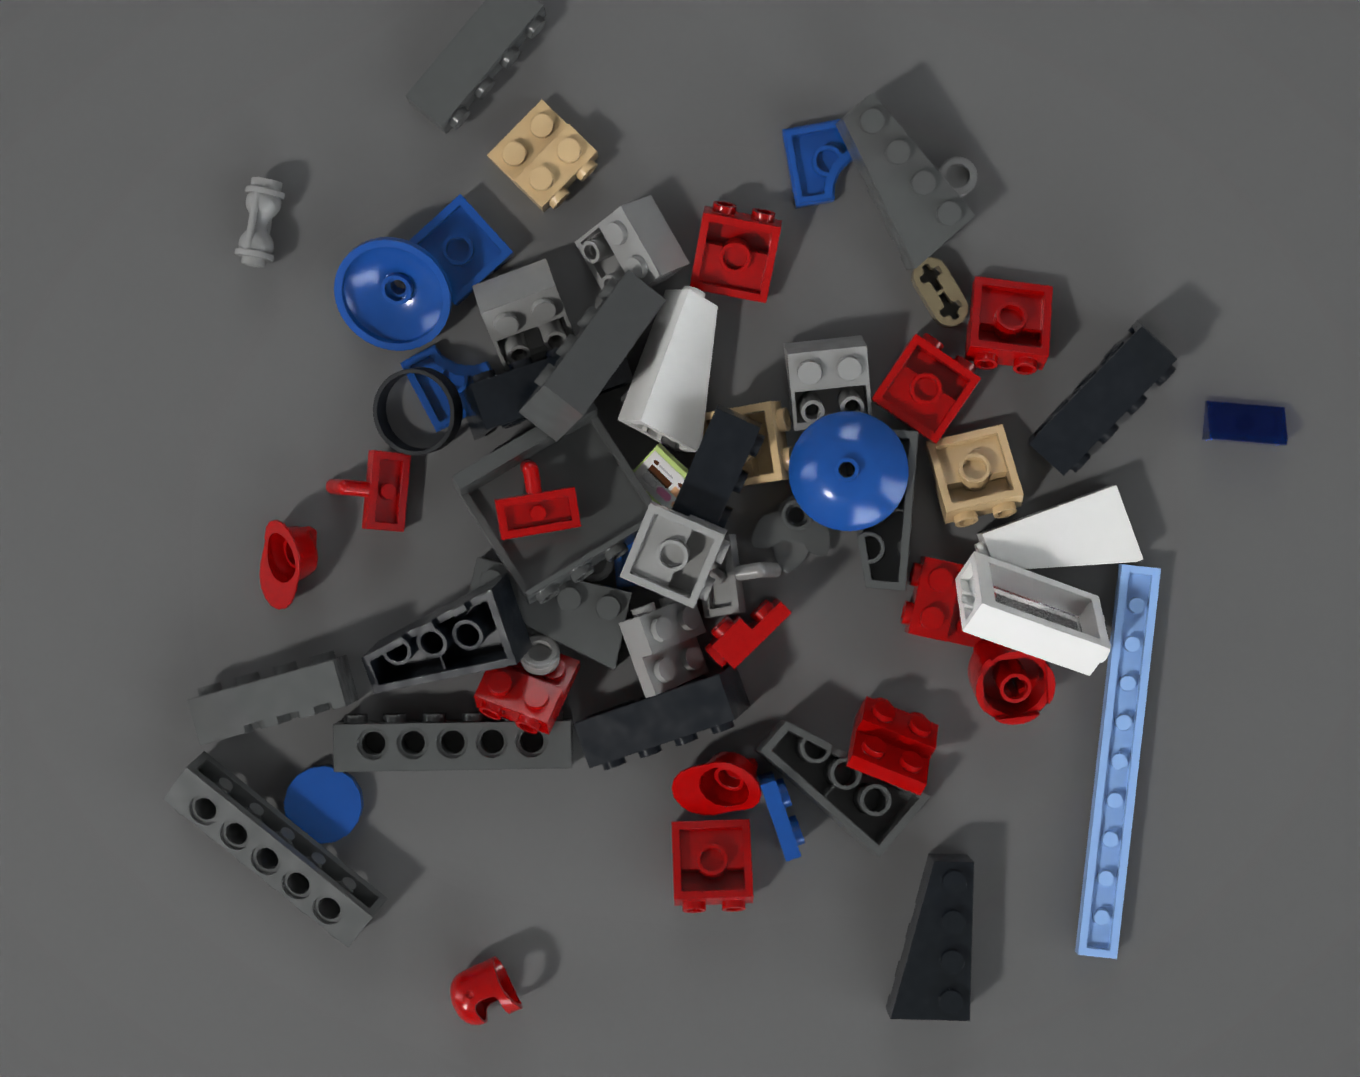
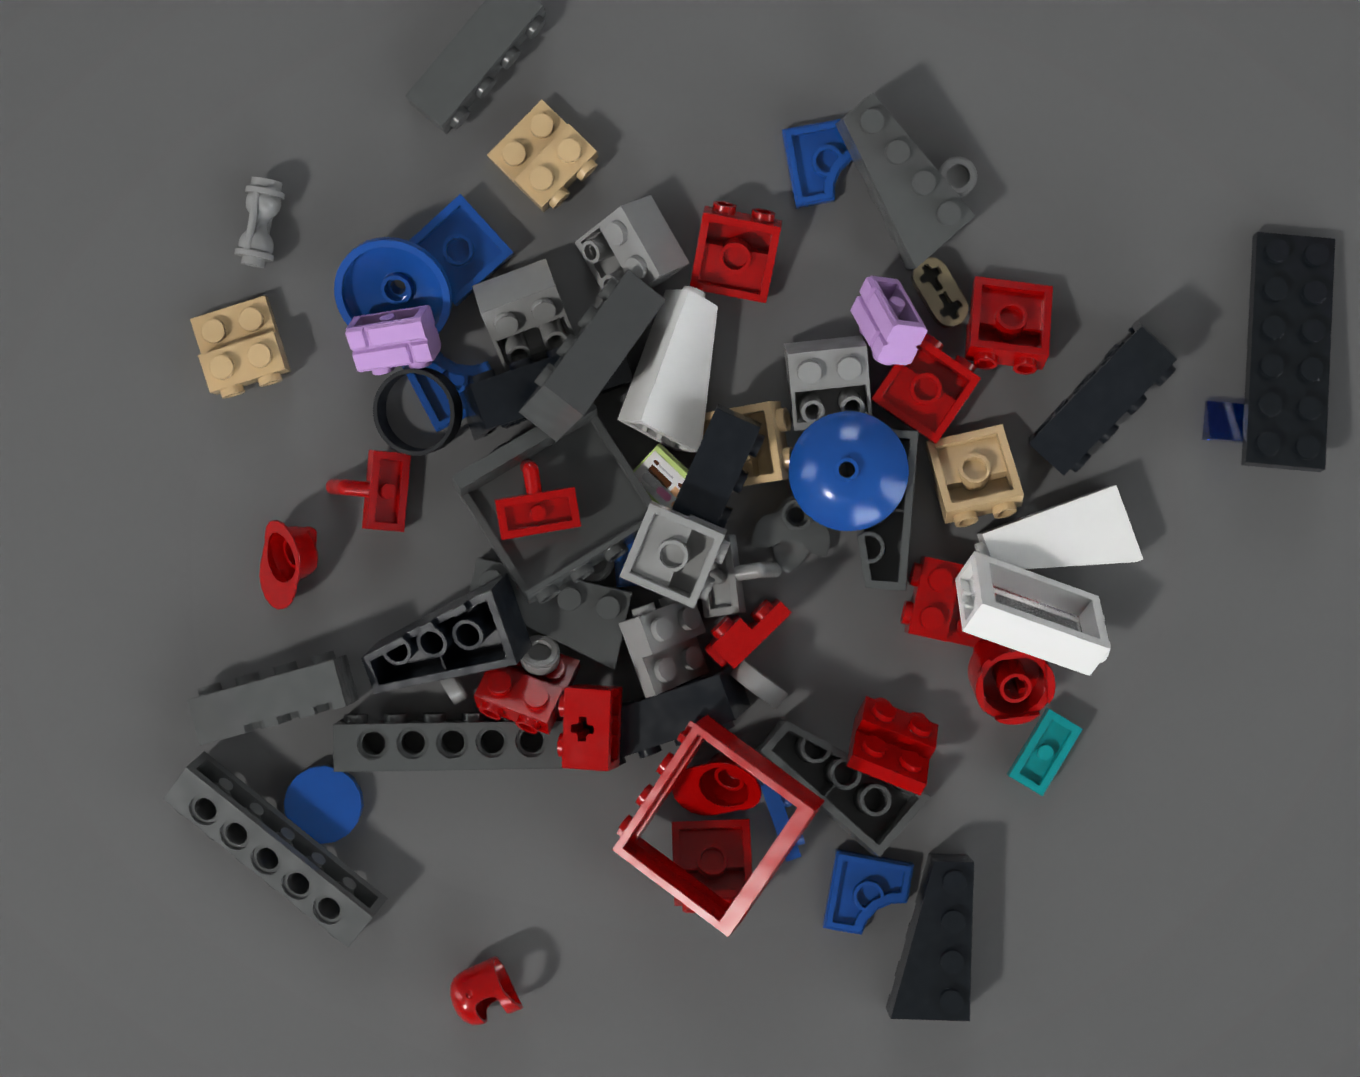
light blue plate [1075,564,1161,959] -> none
none -> tan plate [190,295,291,399]
none -> lavender brick [345,305,441,375]
none -> light grey tile [440,677,468,705]
none -> red brick [557,684,622,771]
none -> red window [612,715,825,937]
none -> light grey beam [730,660,788,709]
none -> blue tile [822,849,914,935]
none -> lavender brick [850,276,928,366]
none -> teal plate [1007,707,1083,796]
none -> black plate [1241,232,1335,472]

